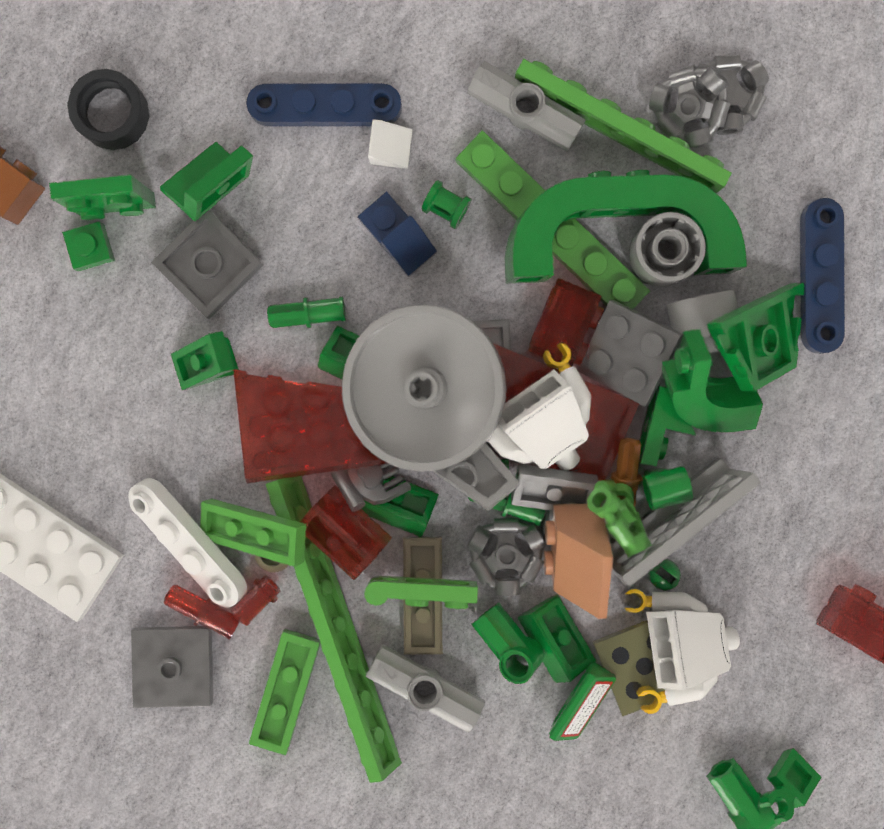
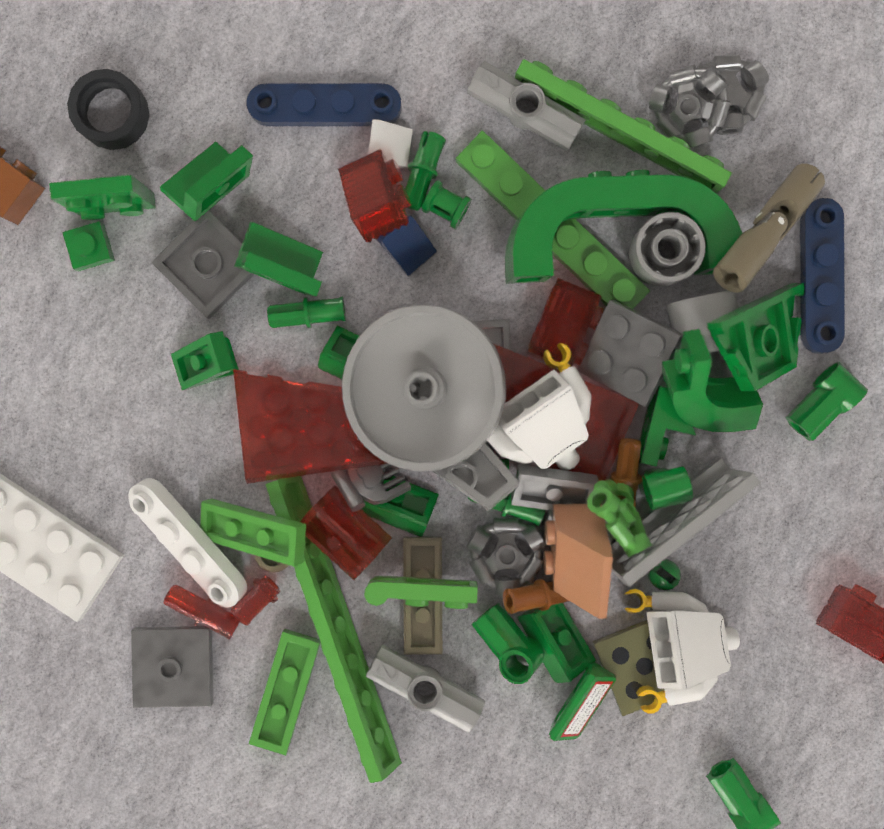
green plate [759,748,822,823] -> none
none -> green panel [234,222,323,297]
none -> clear red brick [338,149,411,243]
none -> green axle [401,131,446,211]
none -> dark orange axle [503,579,570,614]
none -> dark tan piece [713,163,825,293]
none -> green piece [785,362,868,441]

